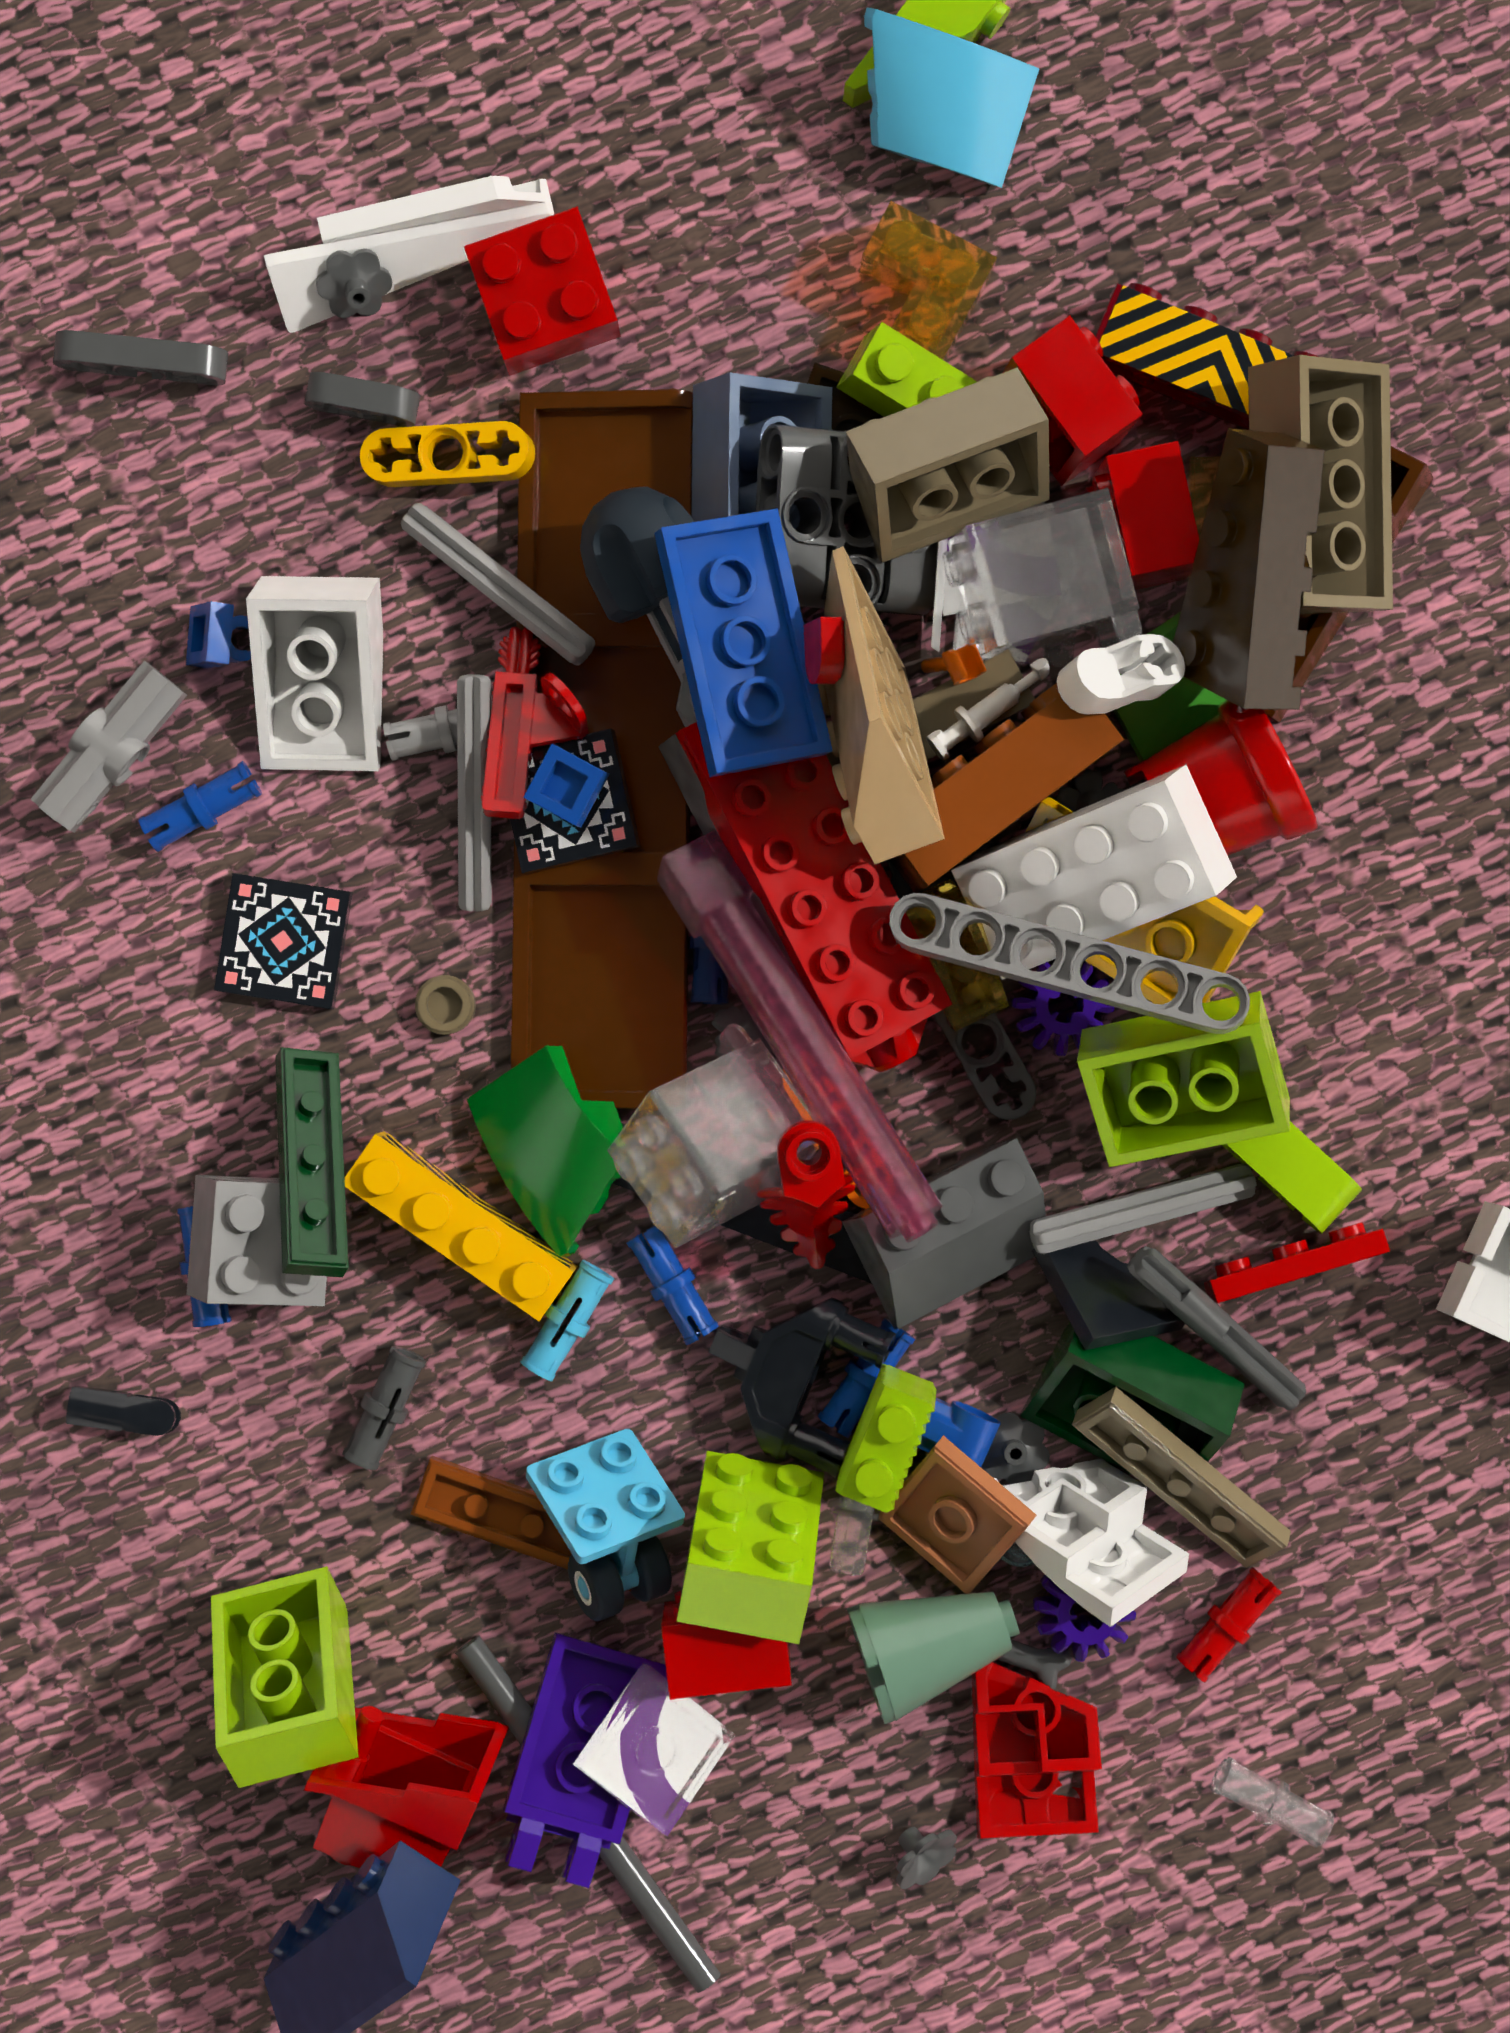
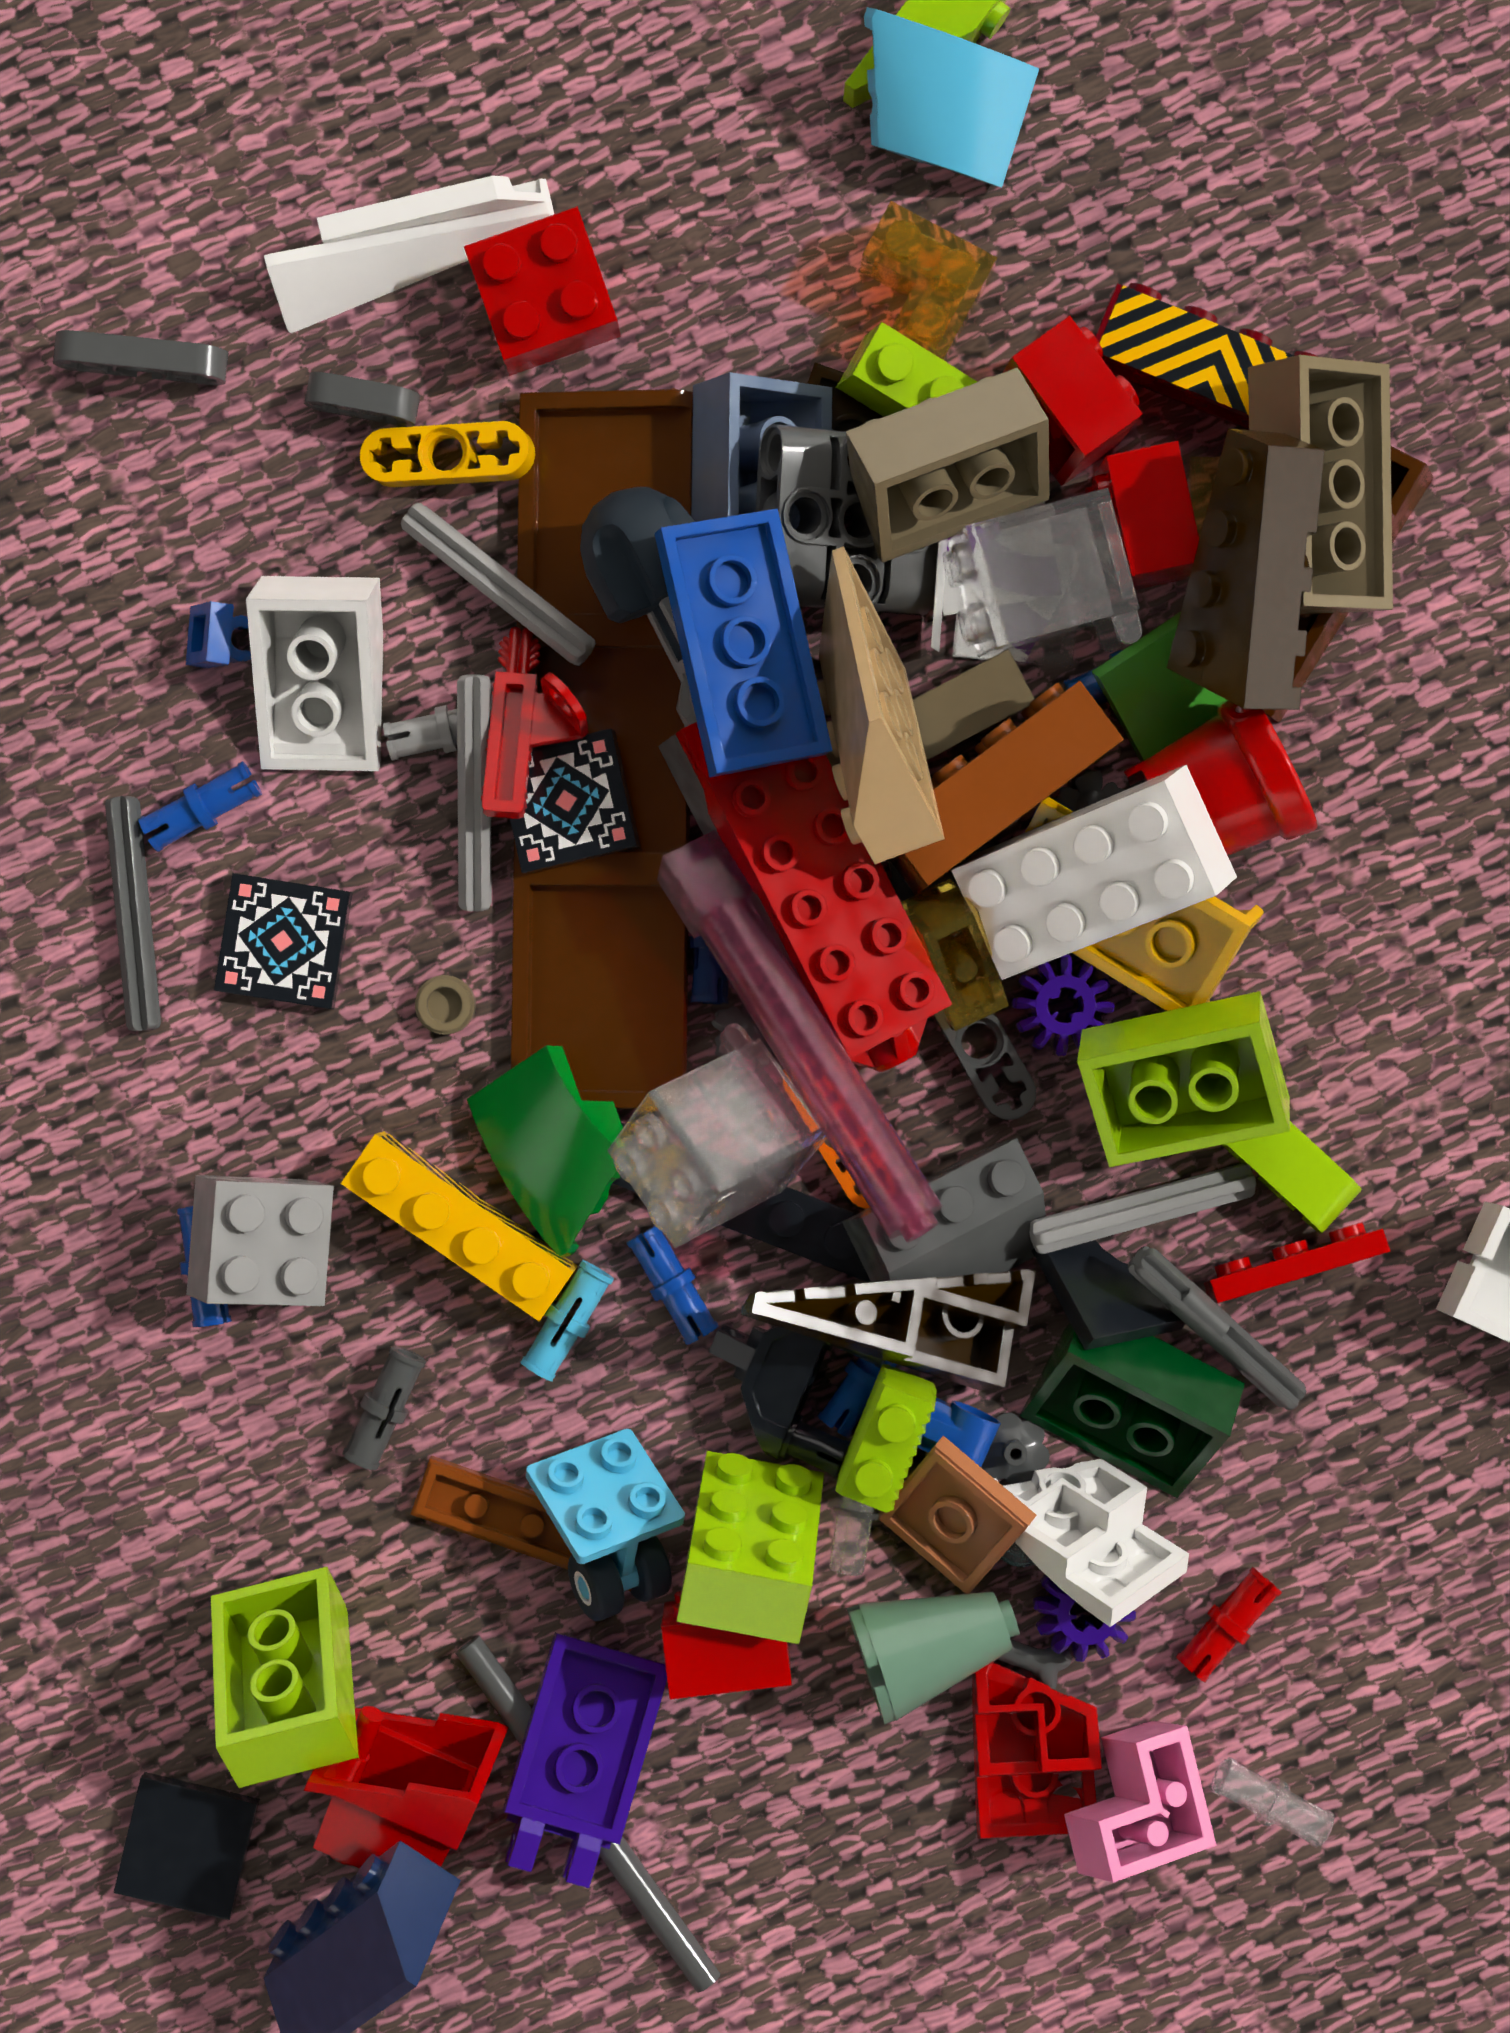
light grey piece [31,661,187,833] -> none
black bar [66,1386,181,1436] -> none
dark green tile [275,1047,349,1278] -> none
dark grey plant [316,248,393,318] -> none
blue tile [523,744,609,828] -> none
clear tile [573,1663,735,1836] -> none
red plant [755,1120,862,1269] -> none
red tile [804,617,845,684] -> none
light grey beam [889,893,1250,1034] -> none
dark grey plant [896,1827,957,1889] -> none
orange hand [921,642,987,685] -> none
white piece [926,658,1050,761] -> none
white piece [1057,634,1185,715] -> none
dark tan tile [1072,1387,1291,1568] -> none
none -> dark grey axle [105,796,161,1031]
none -> black tile [113,1772,260,1920]
none -> dark brown wedge [741,1269,1036,1390]
none -> bright pink brick [1064,1721,1216,1883]

